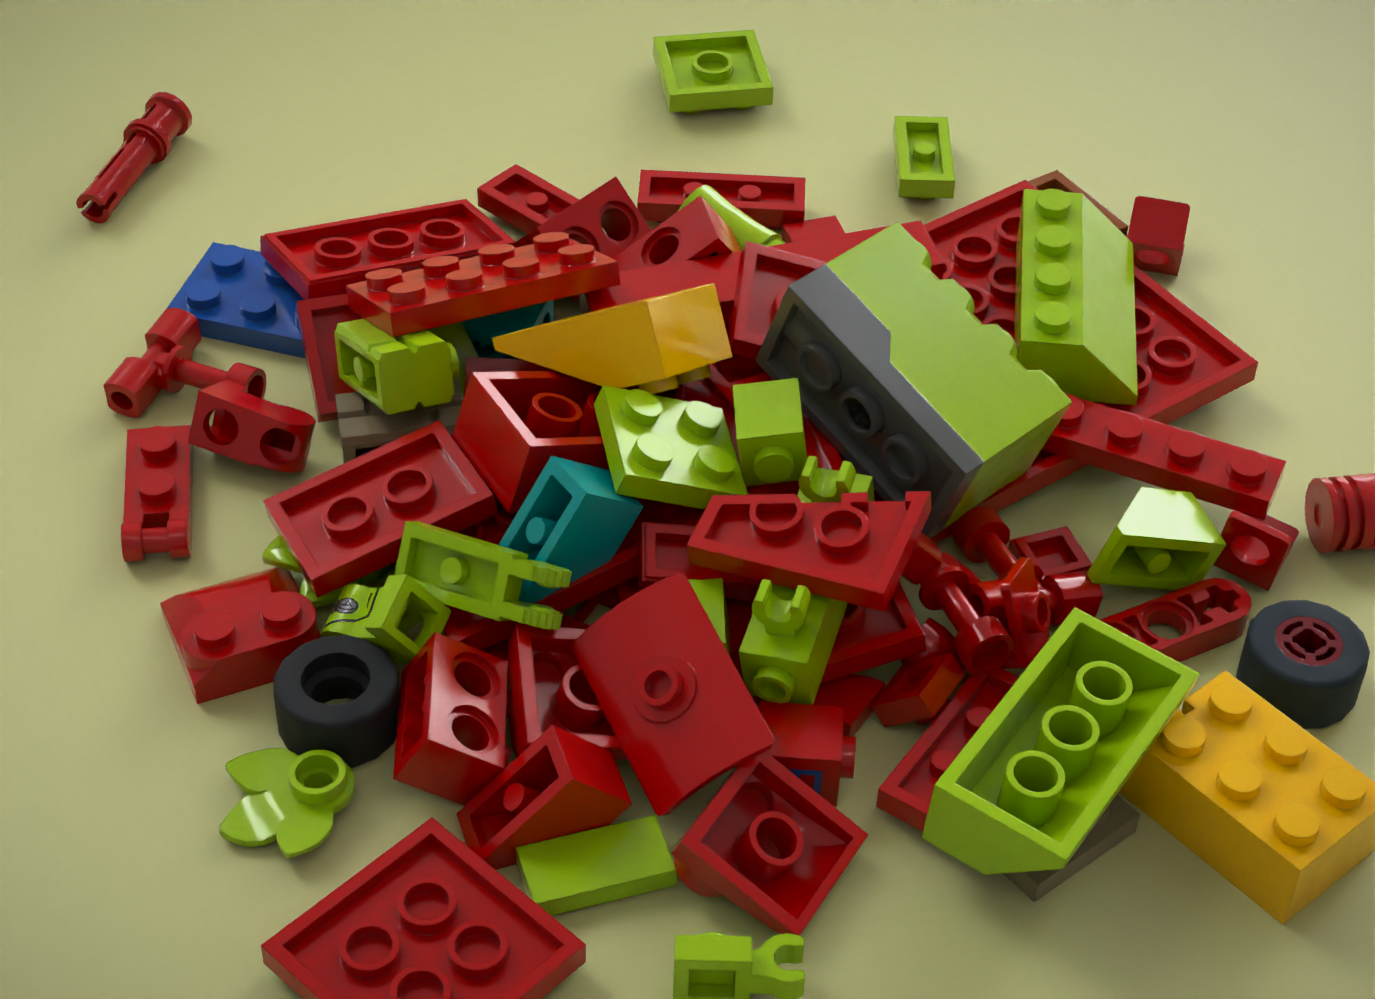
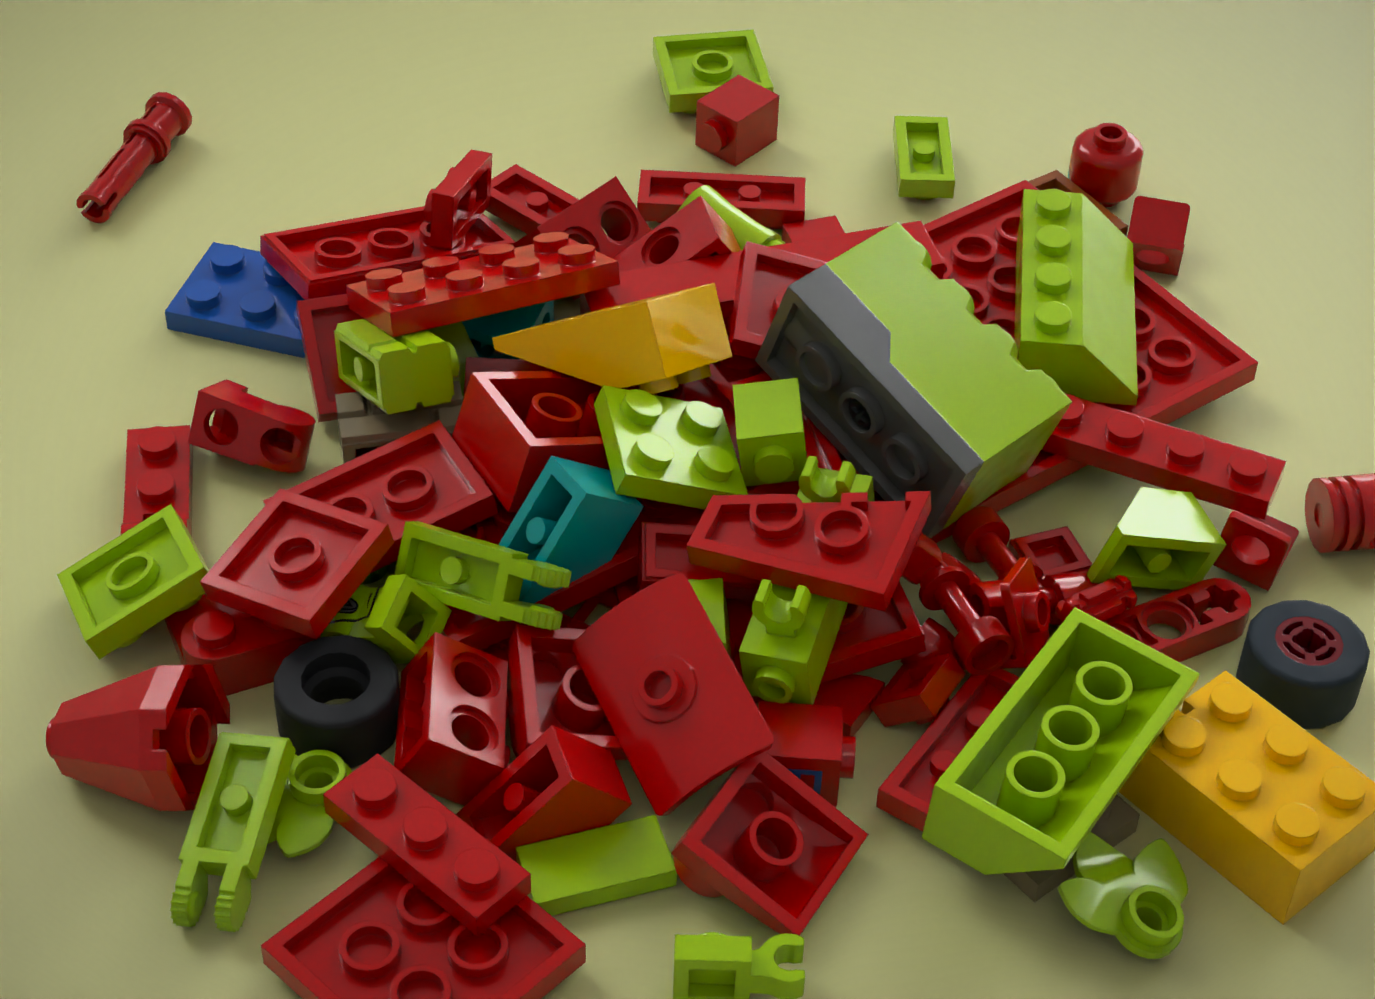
red bar [103,308,266,418] -> none
none -> red cone [46,664,230,811]
none -> lime plate [57,504,209,660]
none -> lime hinge [170,732,296,932]
none -> red plate [200,488,394,639]
none -> red plate [323,753,531,937]
none -> red plate [424,149,492,250]
none -> red brick [695,75,780,167]
none -> red piece [1055,575,1137,624]
none -> lime plate [1058,831,1188,959]
none -> red head [1068,123,1144,208]

